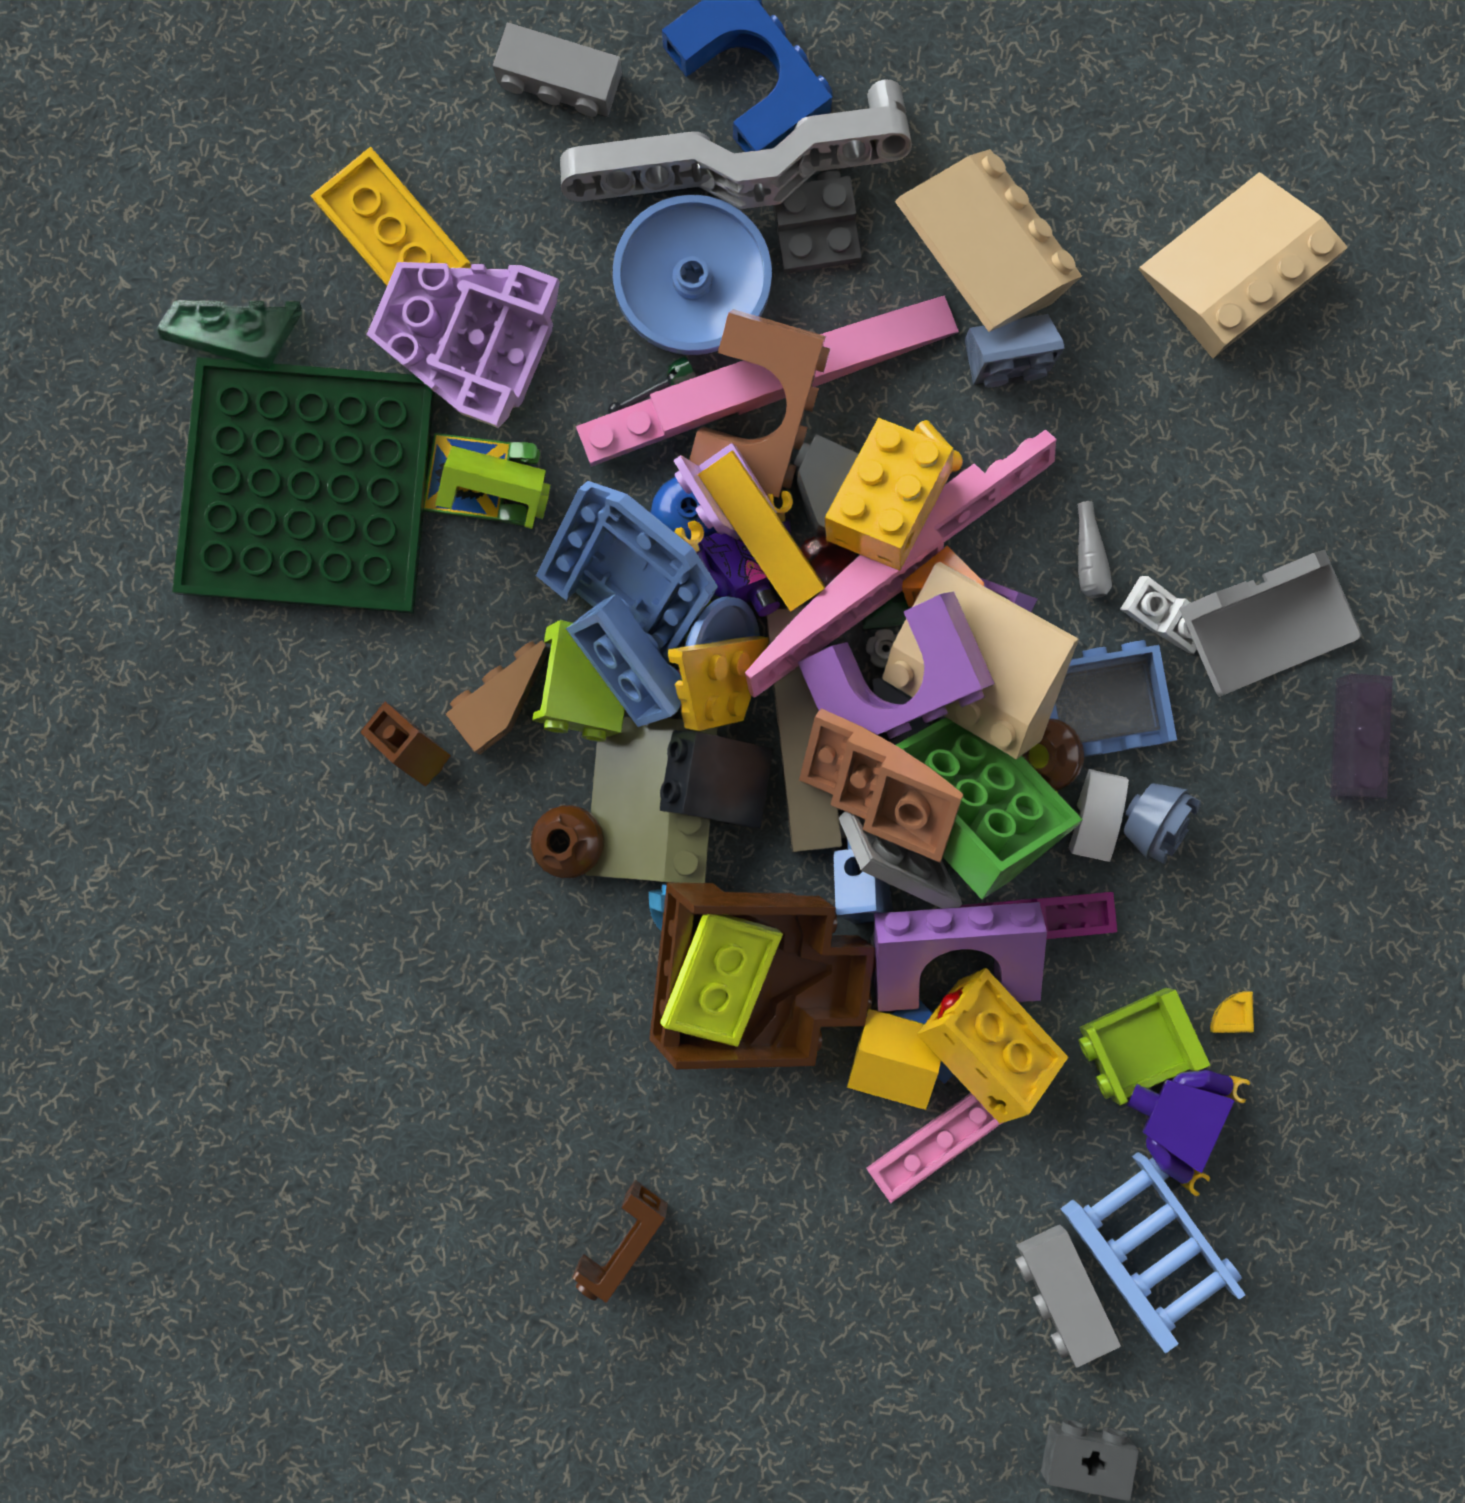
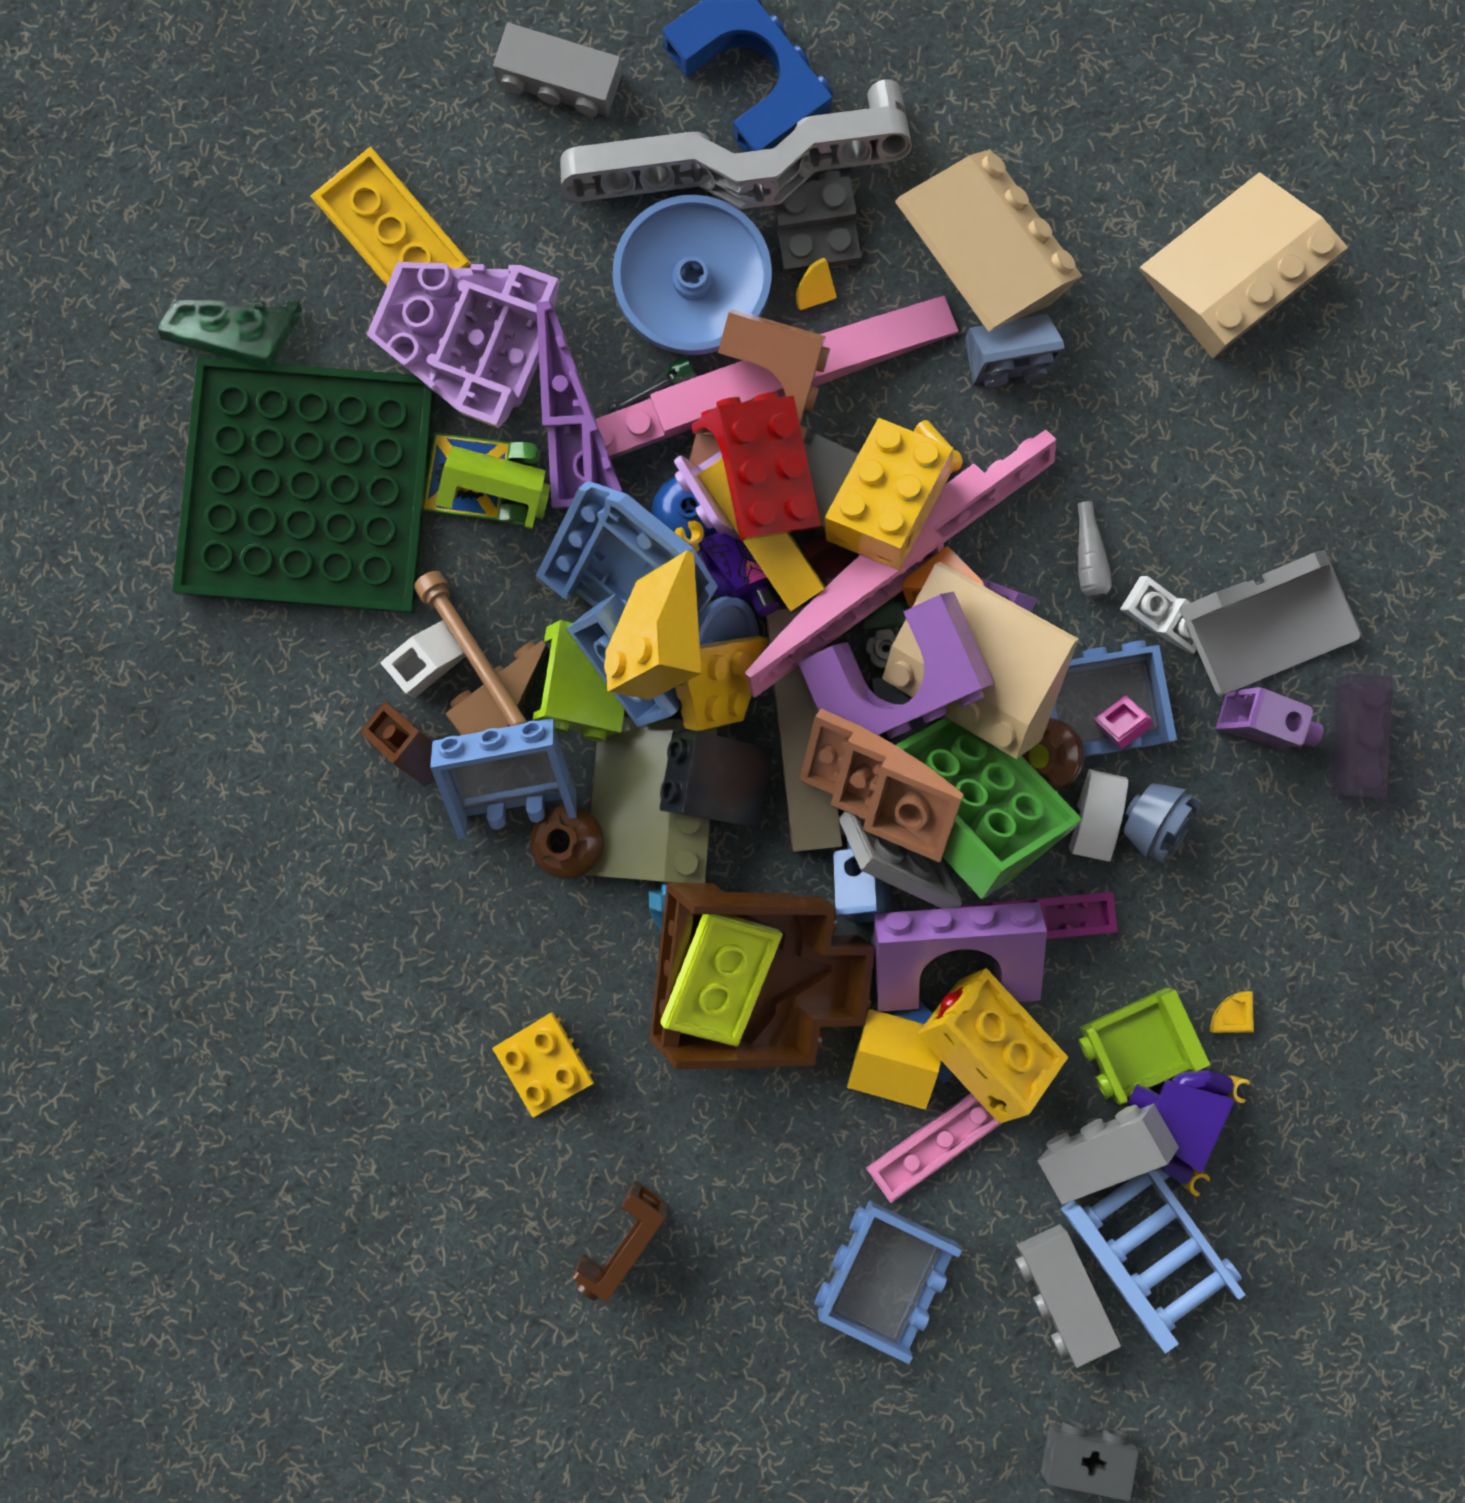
none -> white slope [380,620,466,699]
none -> medium nougat piece [414,571,527,726]
none -> medium blue window [430,718,577,839]
none -> yellow hinge [492,1012,594,1118]
none -> medium lavender wedge [536,301,622,509]
none -> yellow slope [604,551,701,700]
none -> red bracket [691,392,822,541]
none -> yellow tile [796,258,837,310]
none -> window [814,1200,962,1365]
none -> light grey brick [1038,1103,1179,1204]
none -> dark pink tile [1094,696,1153,750]
none -> medium lavender torso [1216,687,1324,748]

